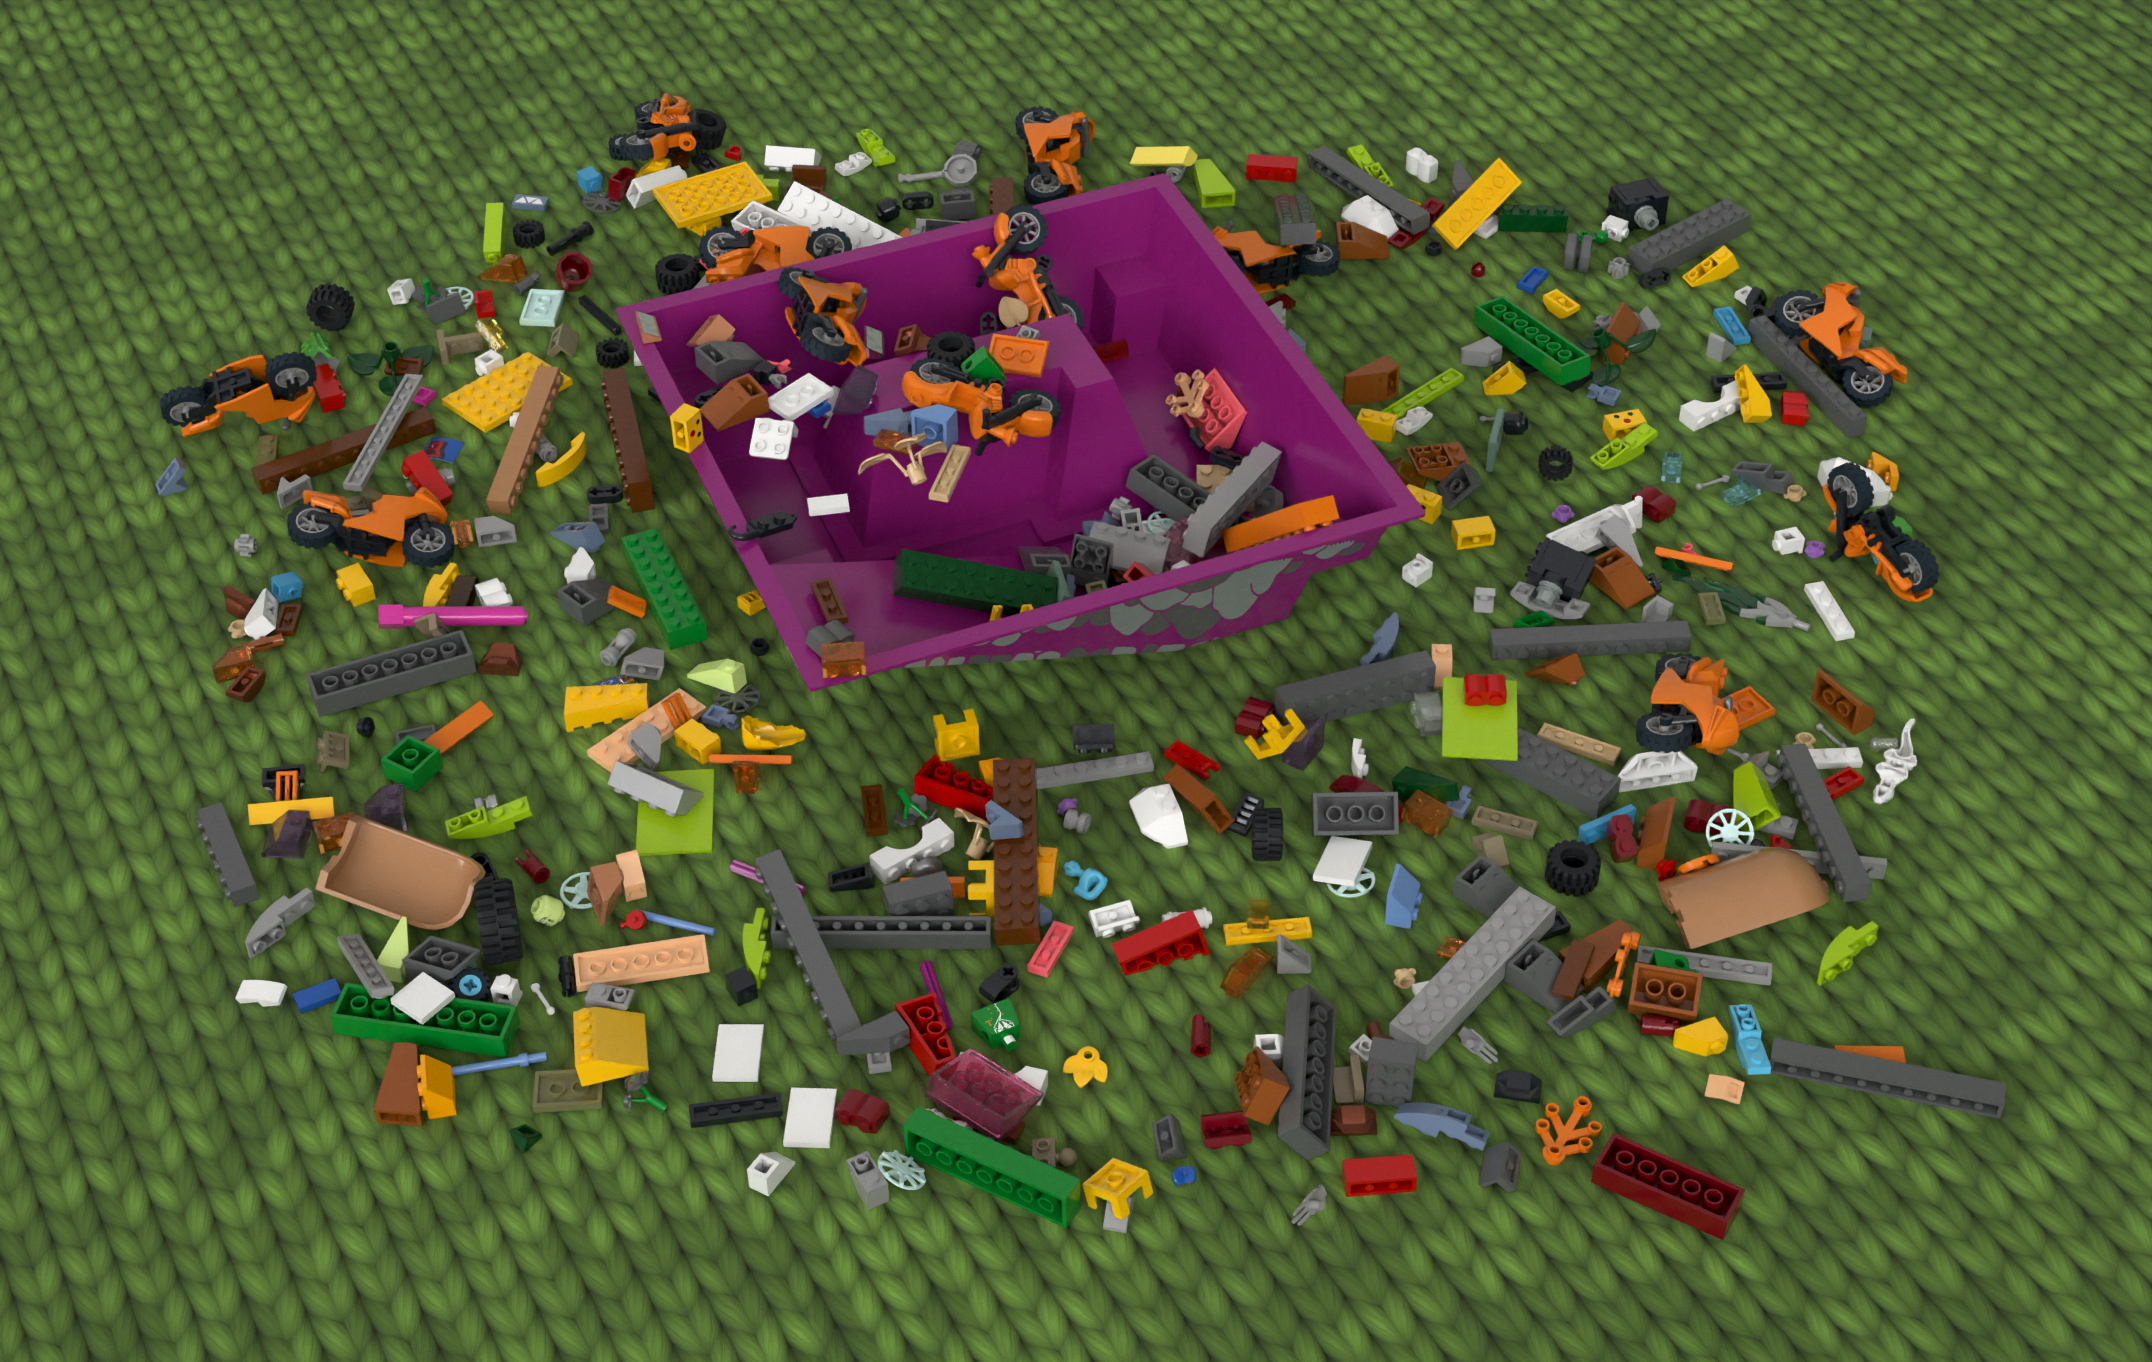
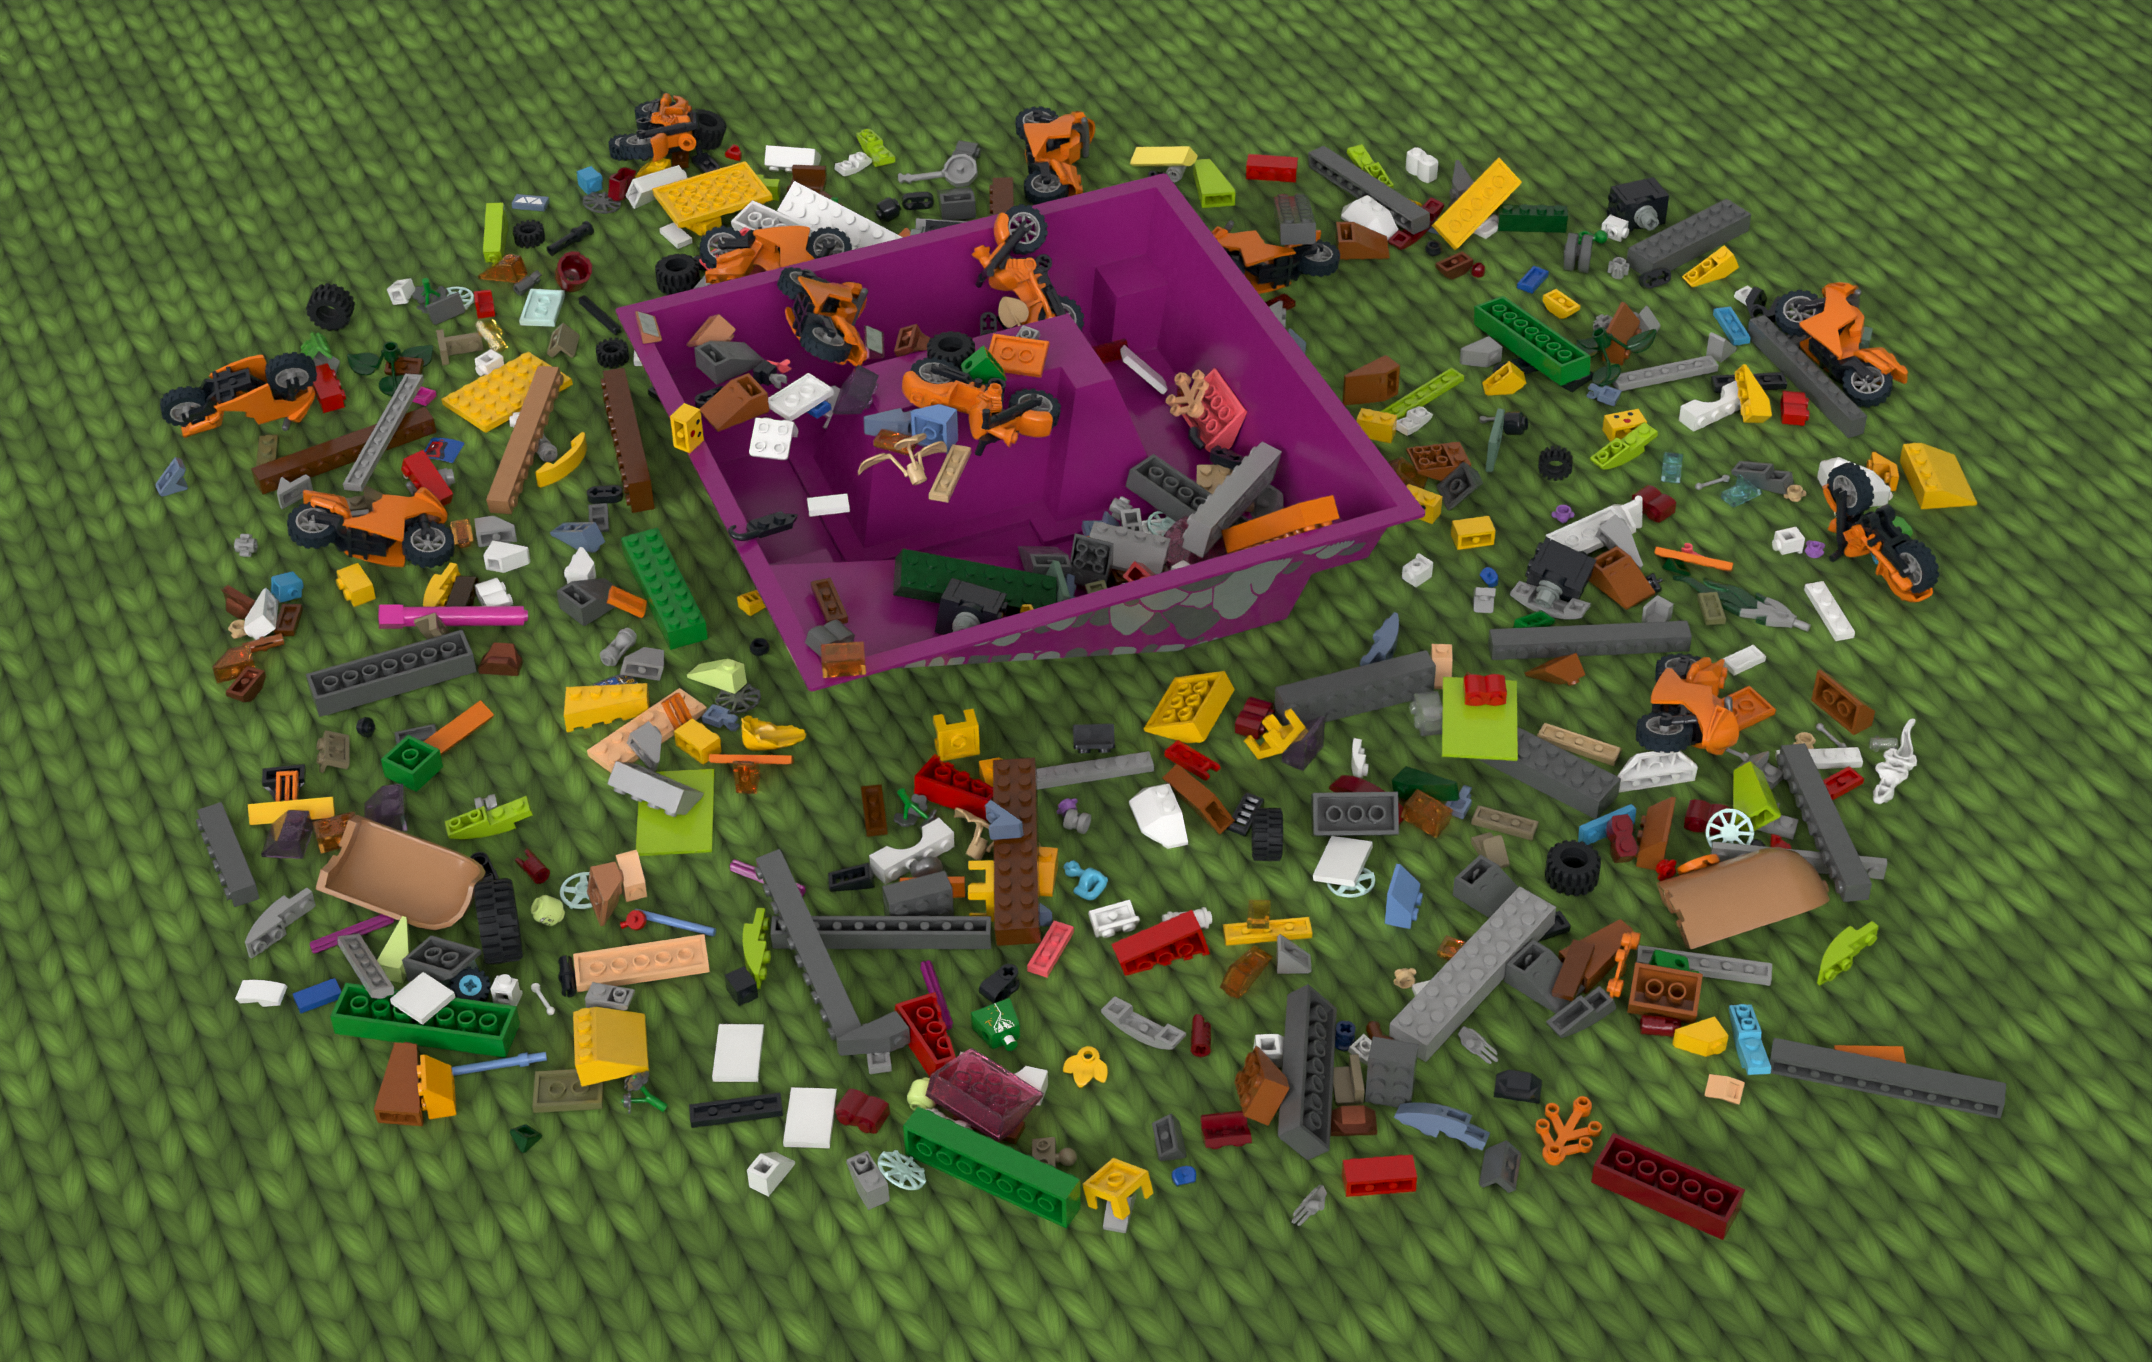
none -> magenta axle [309,914,394,954]
none -> white slope [483,541,531,573]
none -> white tile [659,222,692,249]
none -> yellowish green head [907,1077,940,1111]
none -> black piece [935,578,1008,635]
none -> light grey slope [1101,997,1186,1050]
none -> white tile [1120,345,1168,394]
none -> yellow slope [1144,671,1235,743]
none -> dark blue bush [1335,1021,1356,1051]
none -> copper slope [1435,251,1473,280]
none -> blue piece [1479,567,1498,587]
none -> light grey plate [1612,355,1719,391]
none -> white tile [1723,645,1766,675]
none -> yellow slope [1899,443,1977,509]

